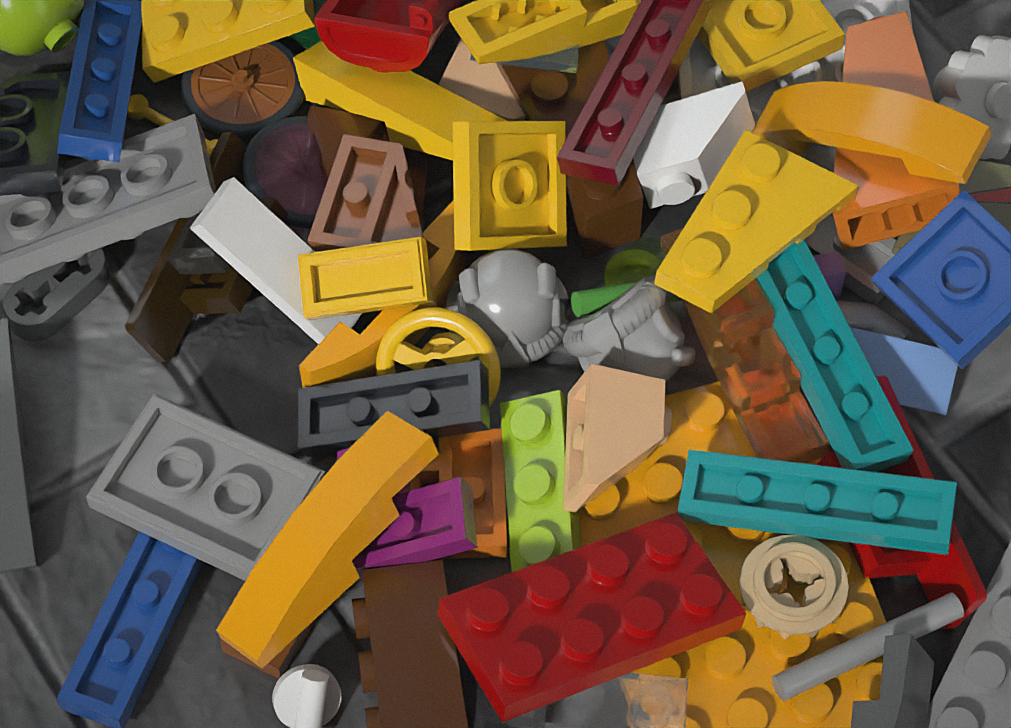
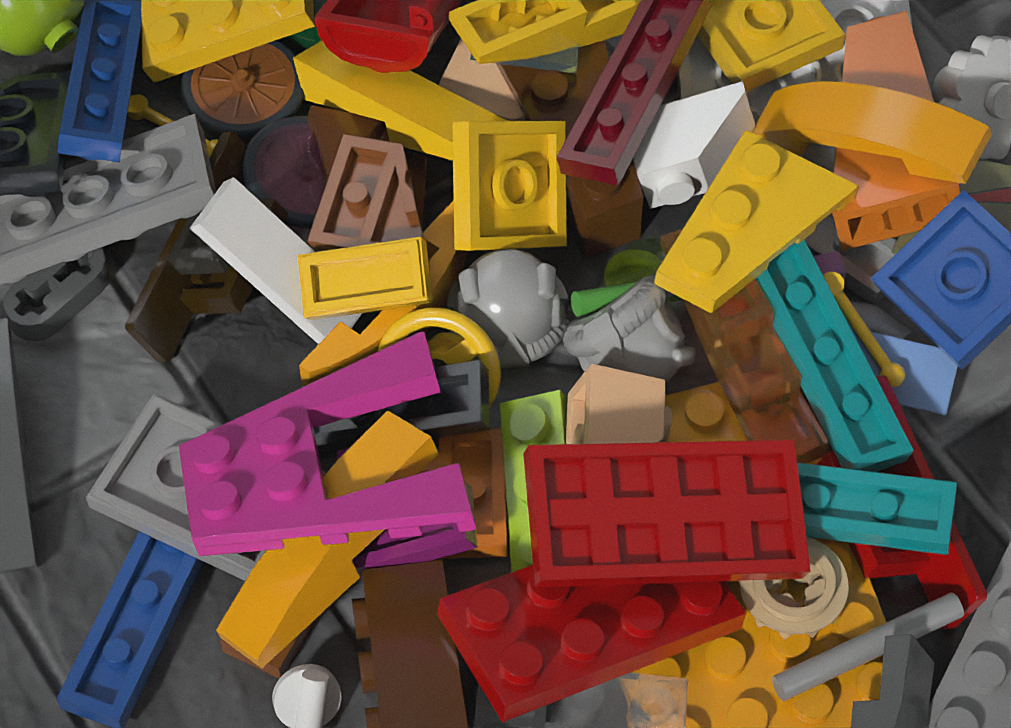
none -> dark pink wing [179,331,477,556]
none -> red plate [523,440,811,587]
none -> yellow hinge [823,272,905,387]

